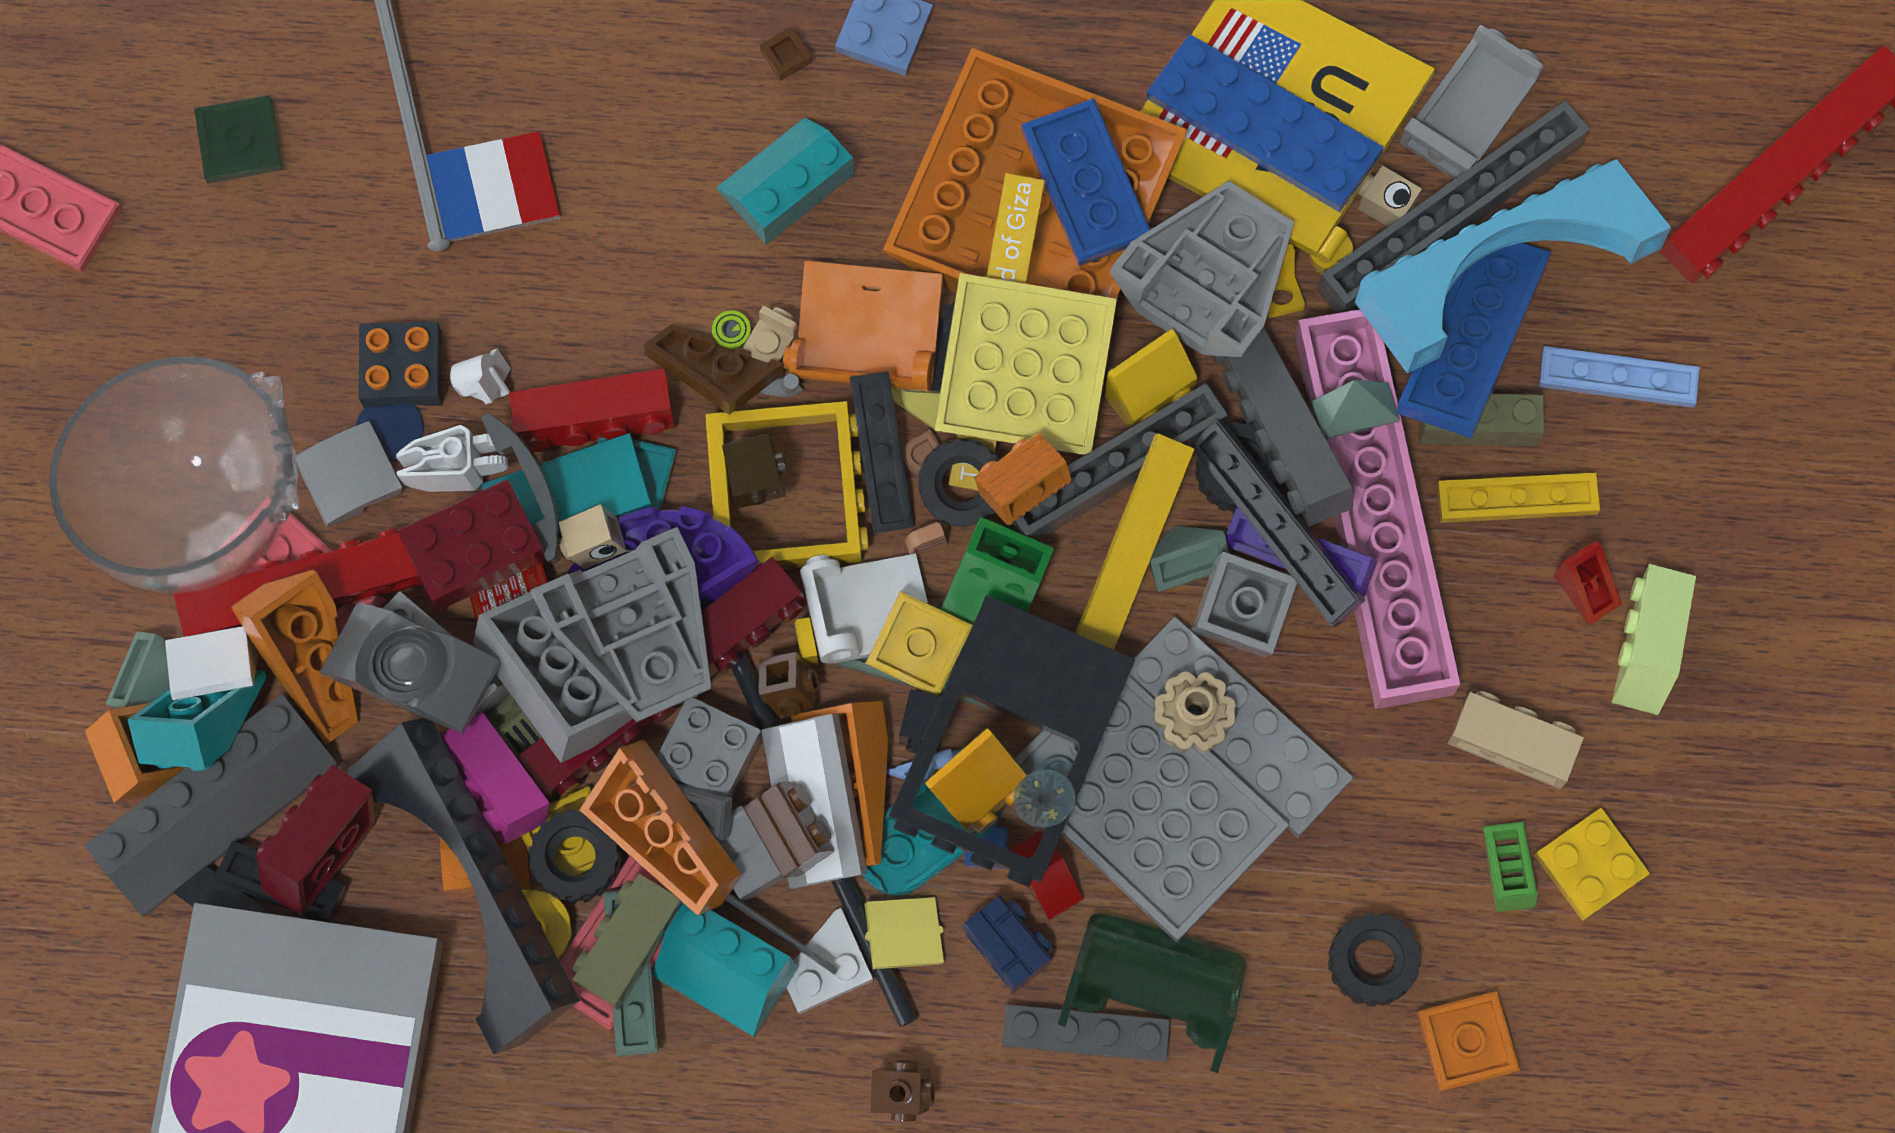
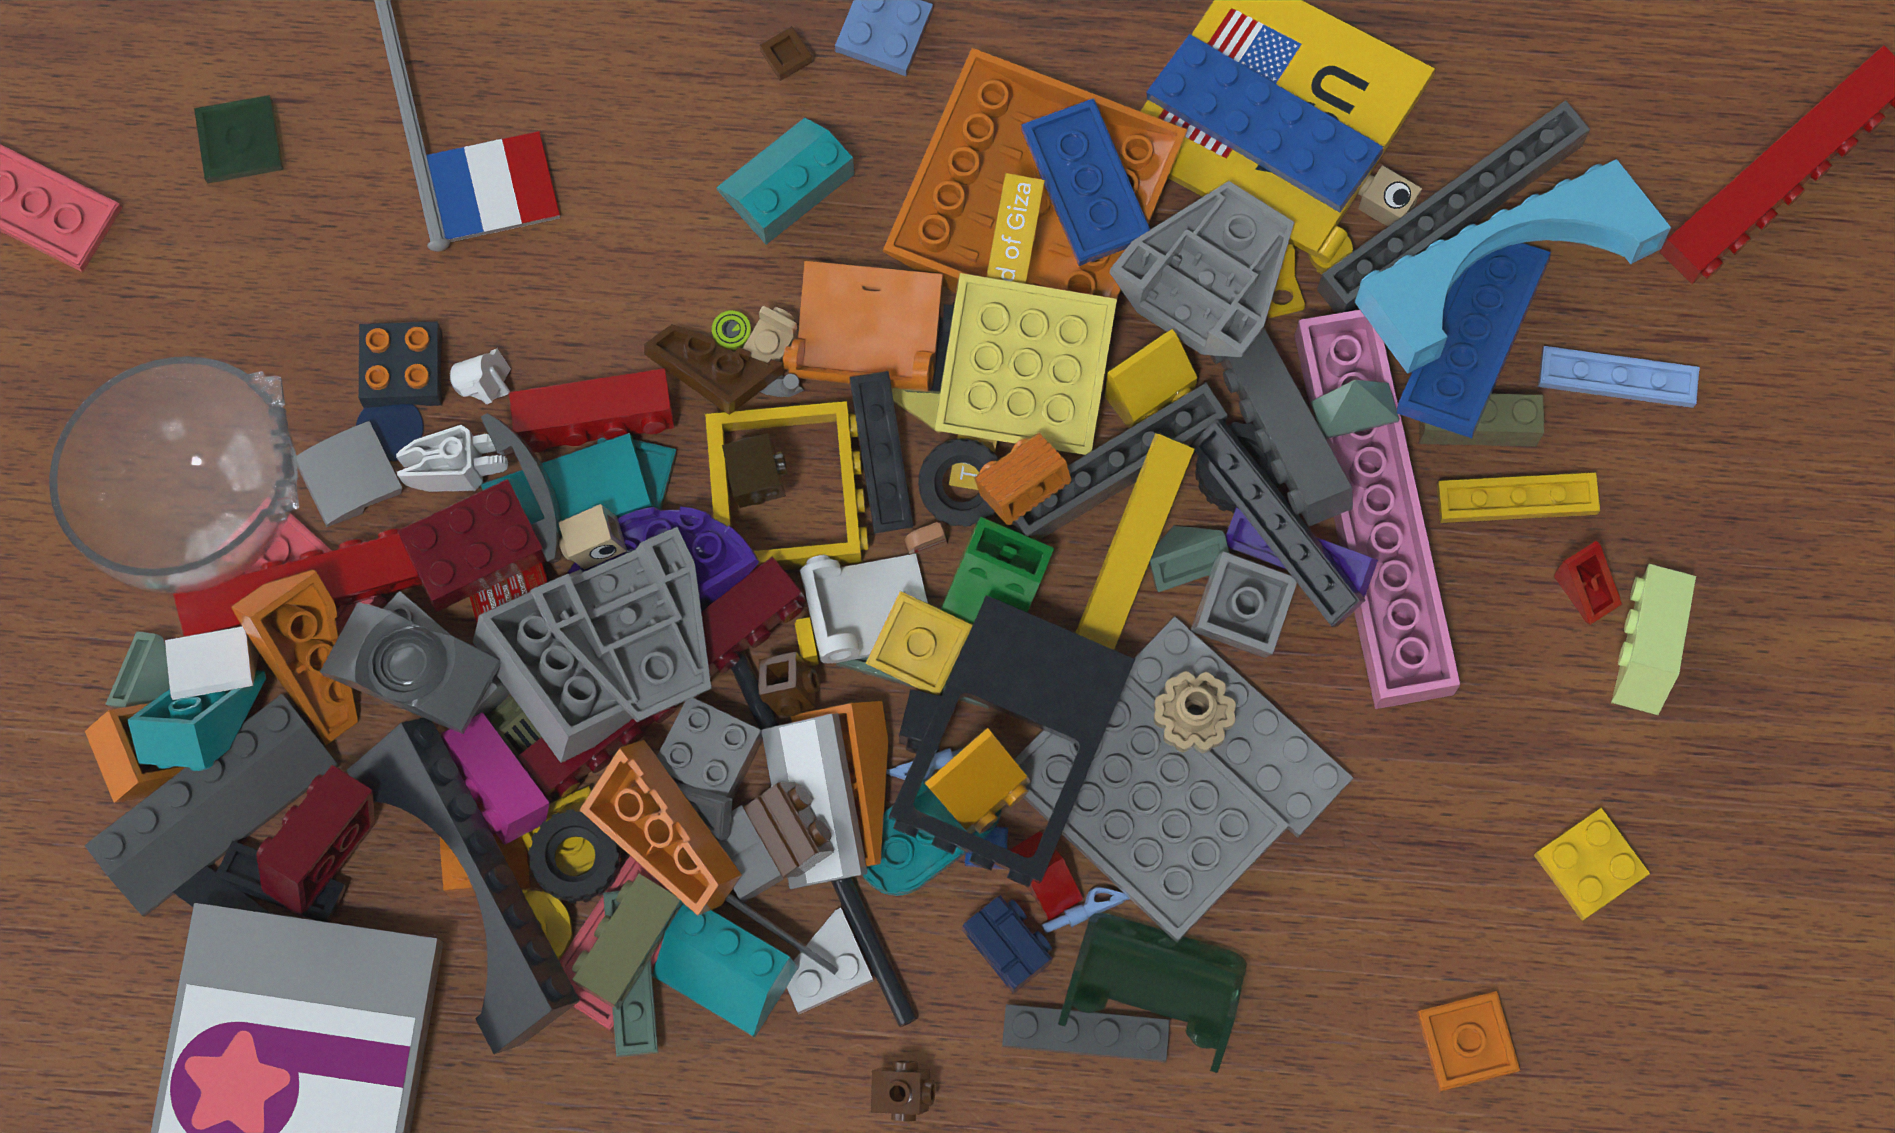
light yellow piece [865,897,944,969] -> none
nougat tile [903,429,939,477] -> none
clear light blue piece [1014,770,1075,828] -> none
black tyre [1328,913,1421,1007] -> none
light grey panel [1400,25,1544,179] -> none
tan brick [1447,691,1584,789] -> none
bright green slope [1483,822,1538,912] -> none
none -> light blue hand [1042,887,1130,934]

